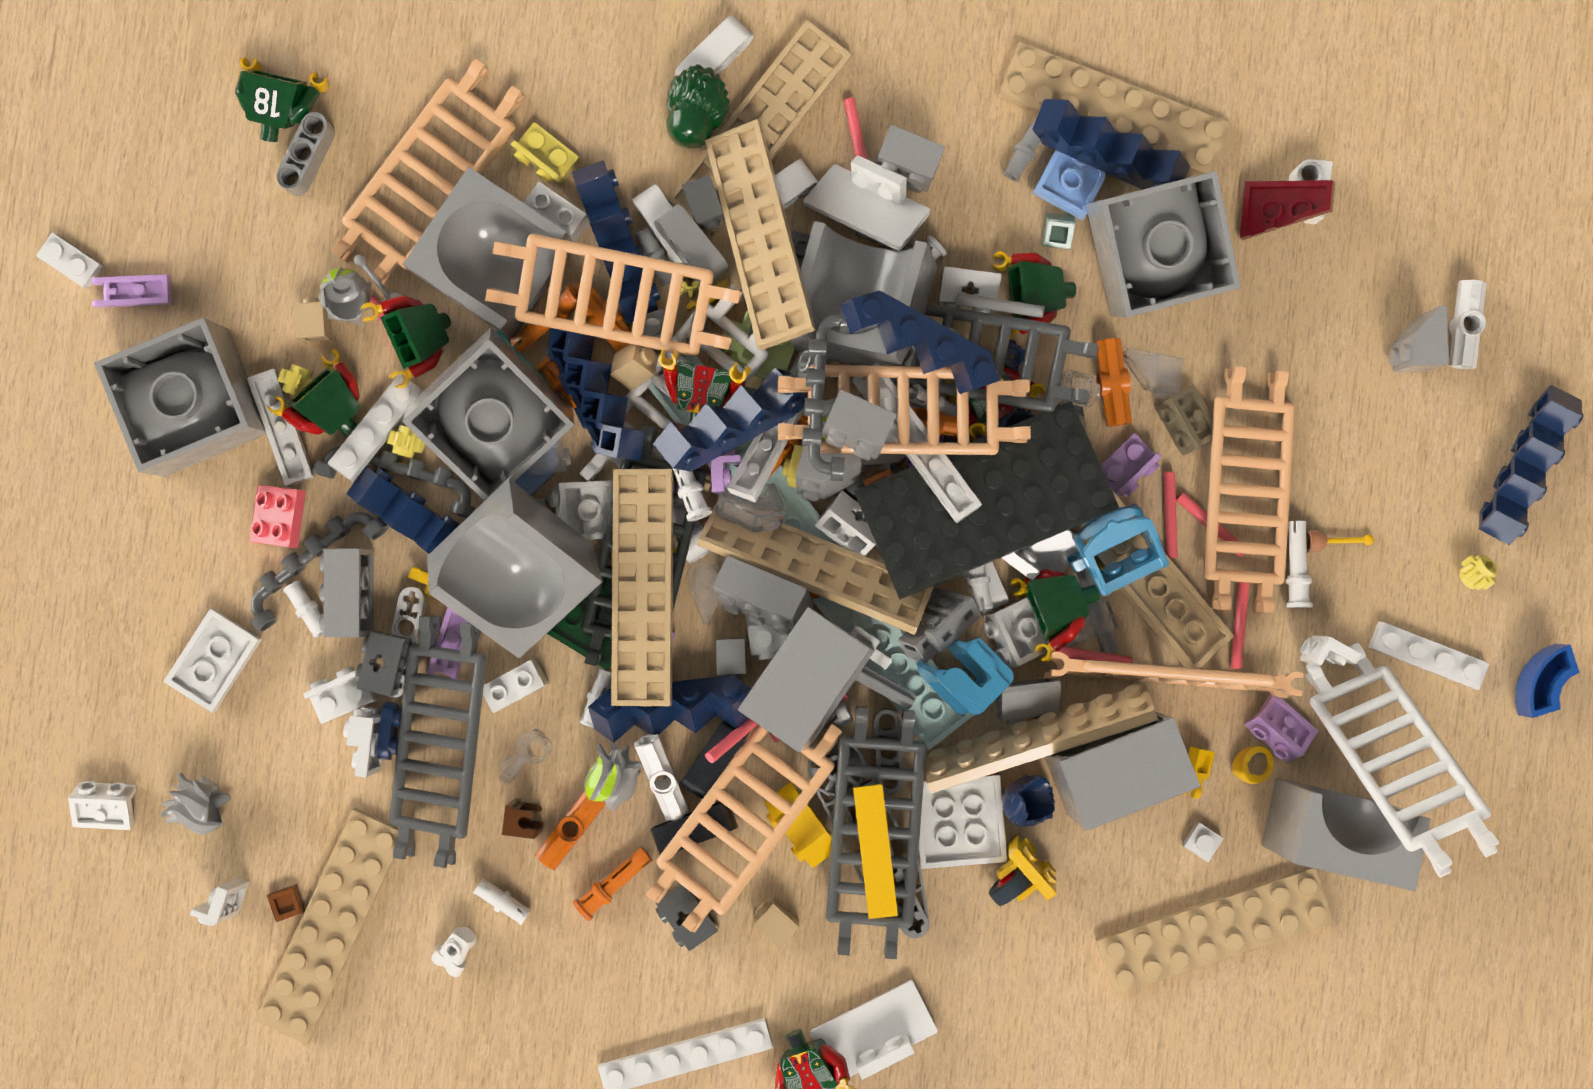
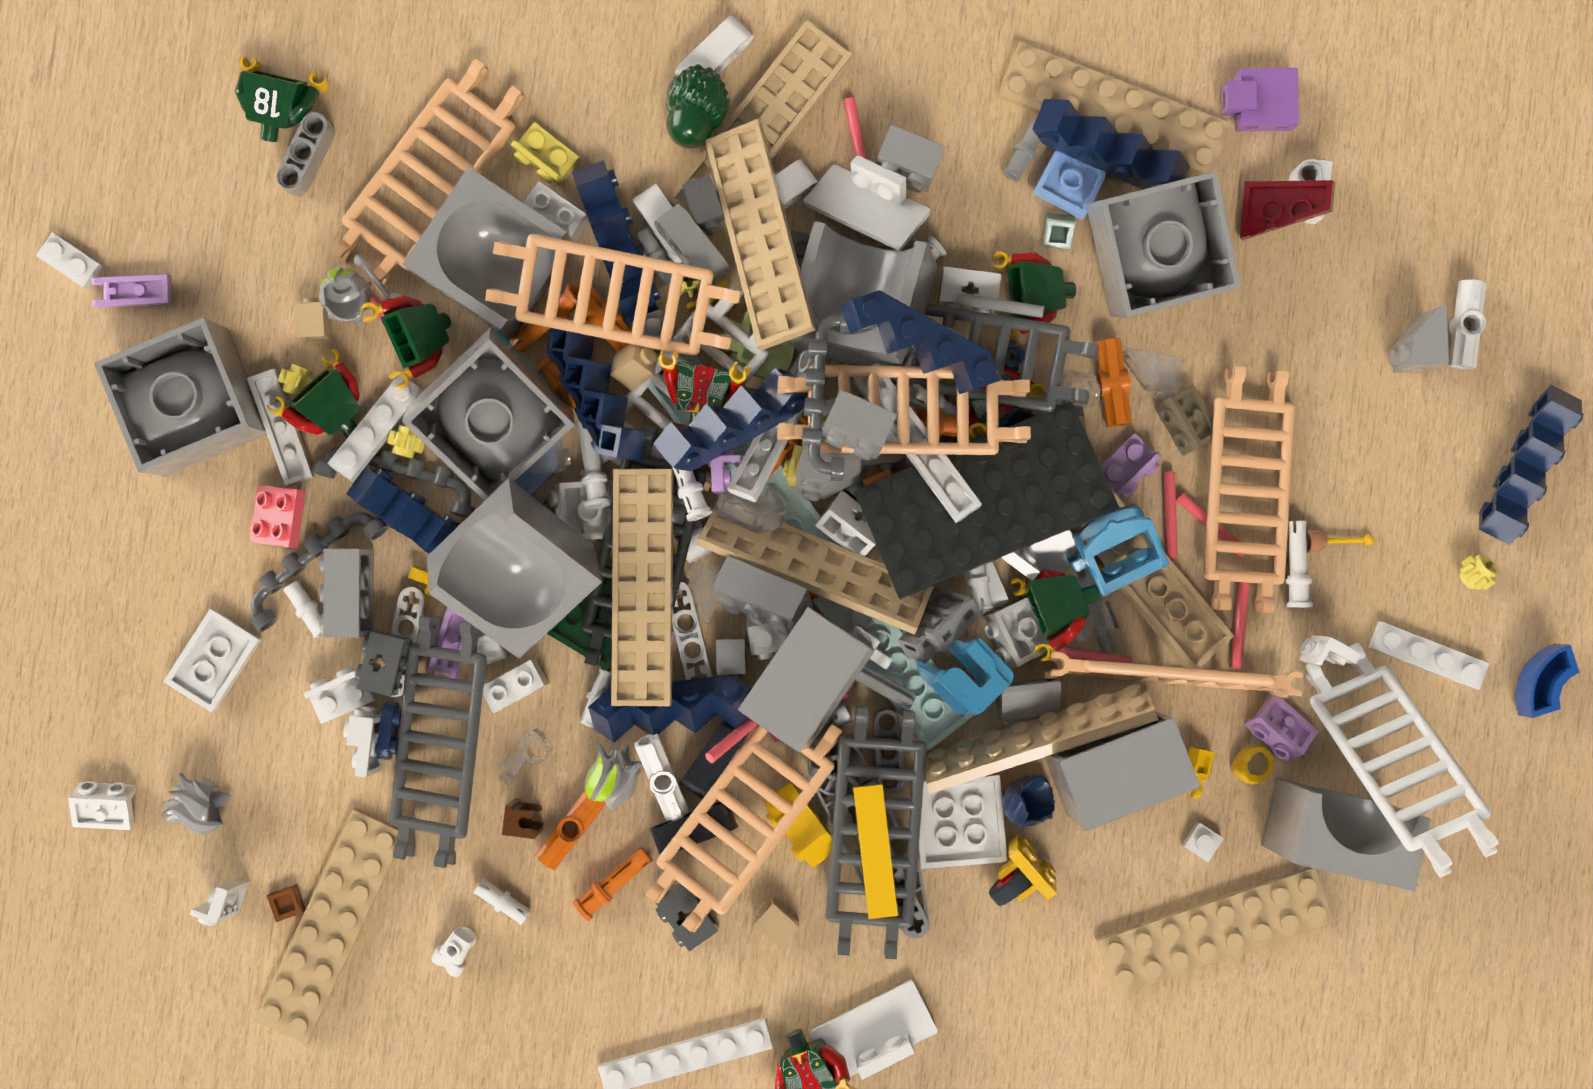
none -> white tile [476,635,507,665]
none -> white pin [577,421,611,509]
none -> white beam [672,582,713,680]
none -> medium lavender piece [1222,68,1299,132]

